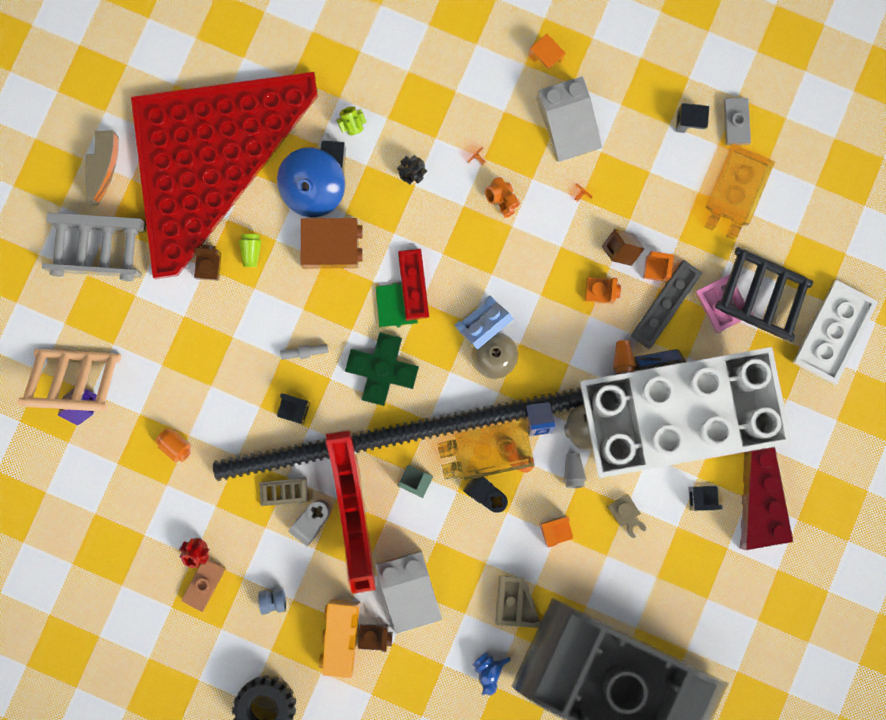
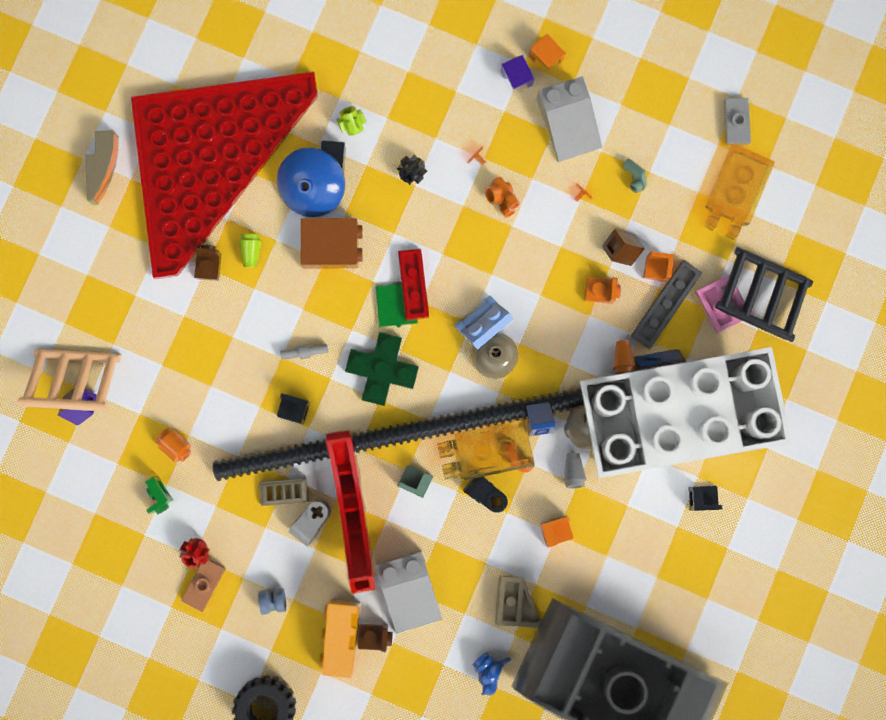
light grey fence [42,212,146,281] -> none
dark tan plate [607,494,646,538] -> none
black panel [676,103,710,133] -> none
dark red wedge [739,447,794,550] -> none
white plate [792,280,878,385] -> none
none -> green bracket [145,476,173,515]
none -> dark purple panel [500,55,534,89]
none -> sand green arm [623,159,647,193]

